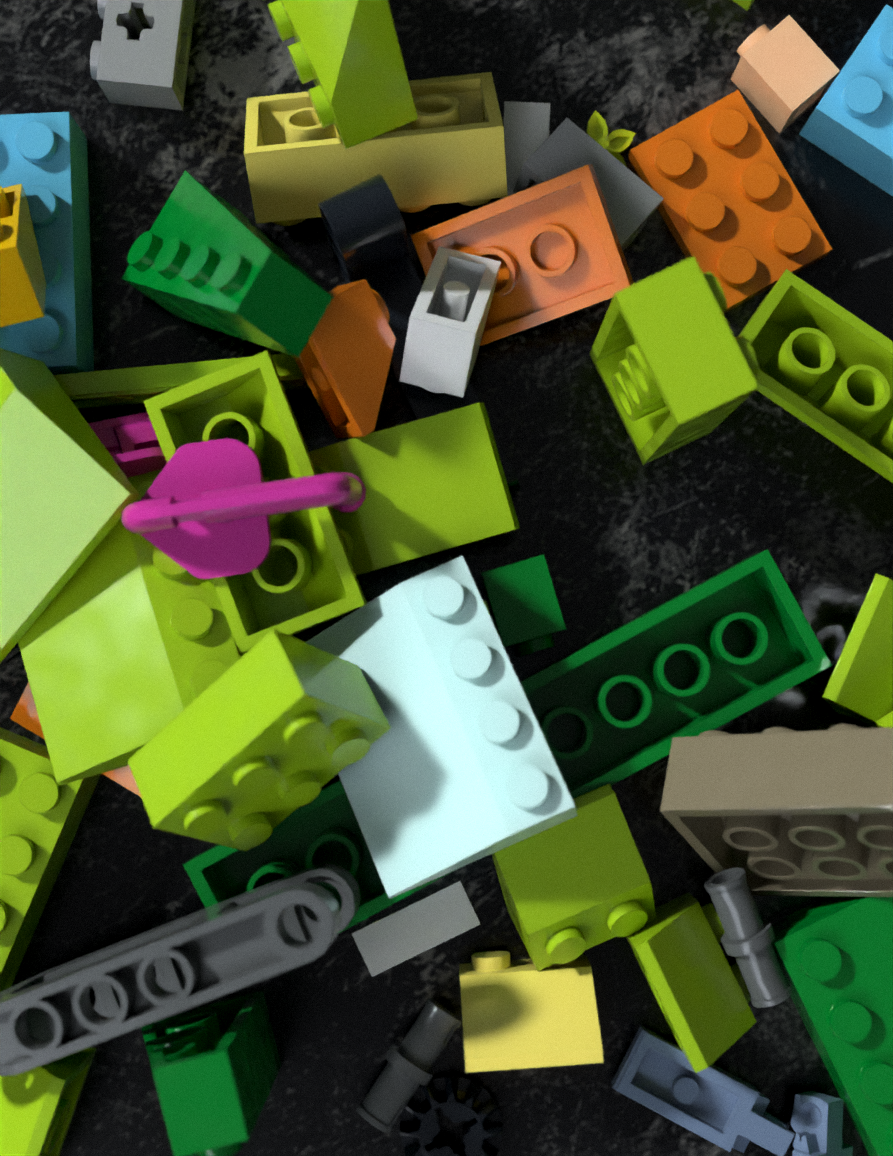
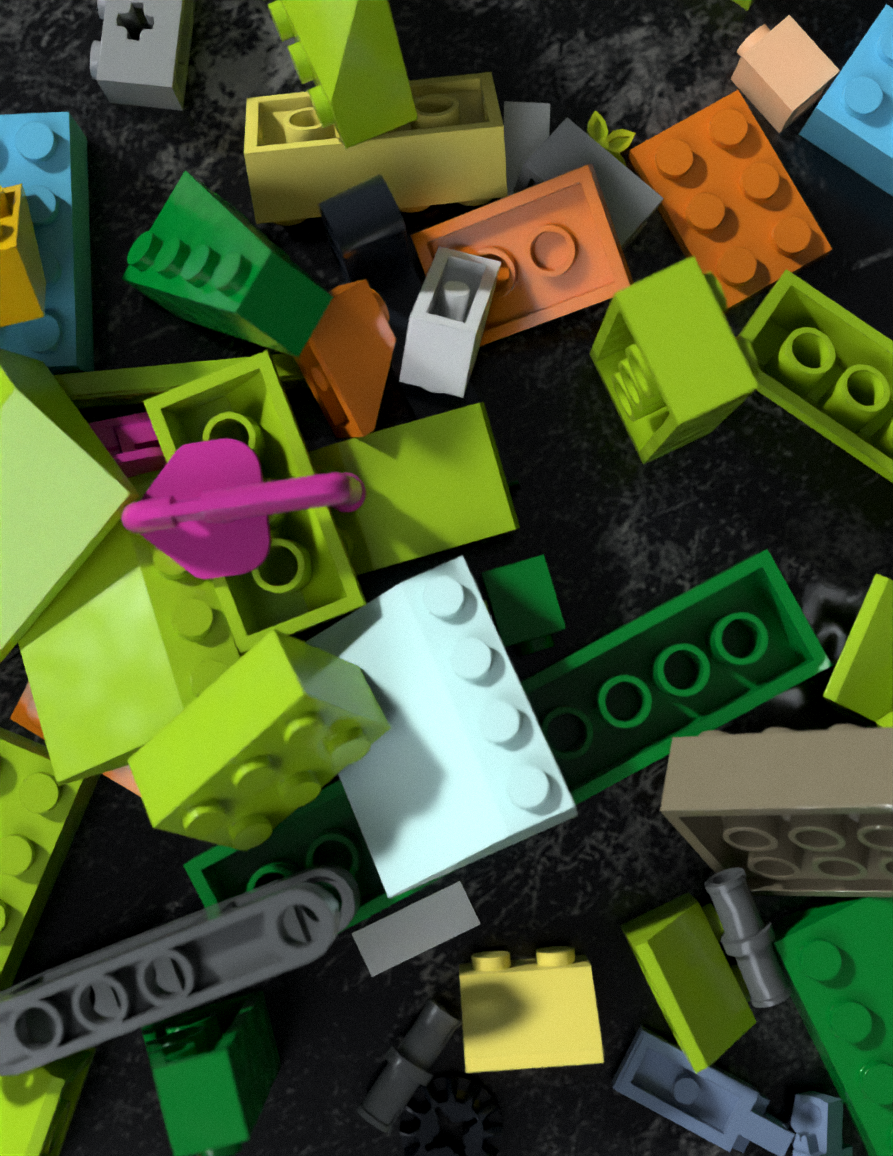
lime slope [492,784,657,971] -> none

